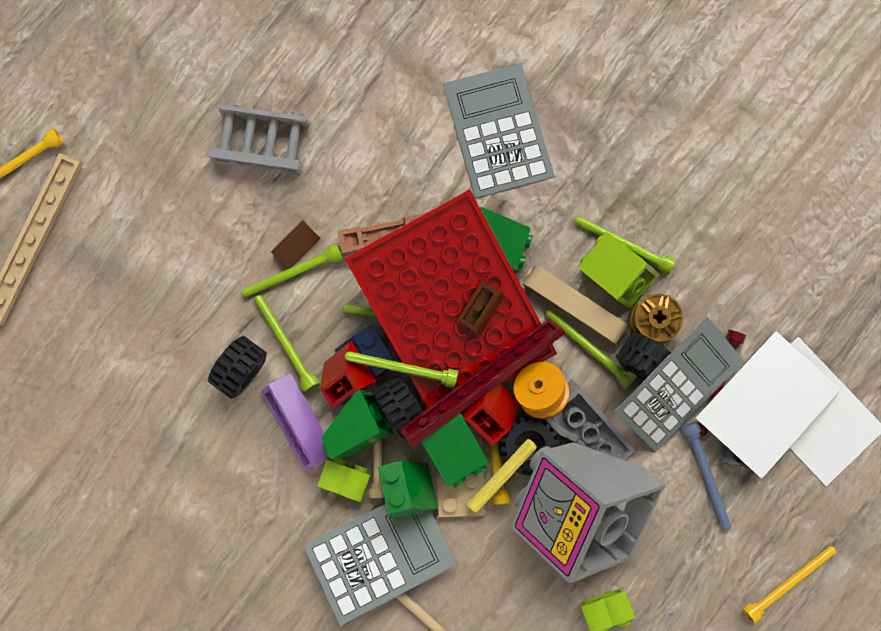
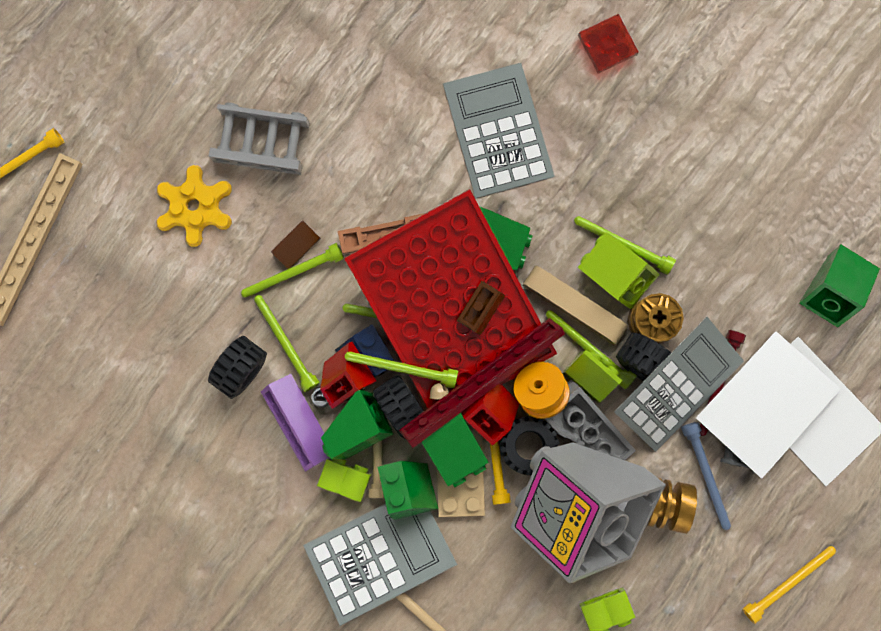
light yellow axle [468,439,537,513] -> none
none -> yellow plate [156,165,232,247]
none -> dark grey hinge [311,388,329,408]
none -> tan hinge [429,383,449,400]
none -> lime slope [563,349,622,403]
none -> clear red plate [578,14,639,74]
none -> pearl gold wheel [647,478,697,534]
none -> green slope [799,244,880,328]

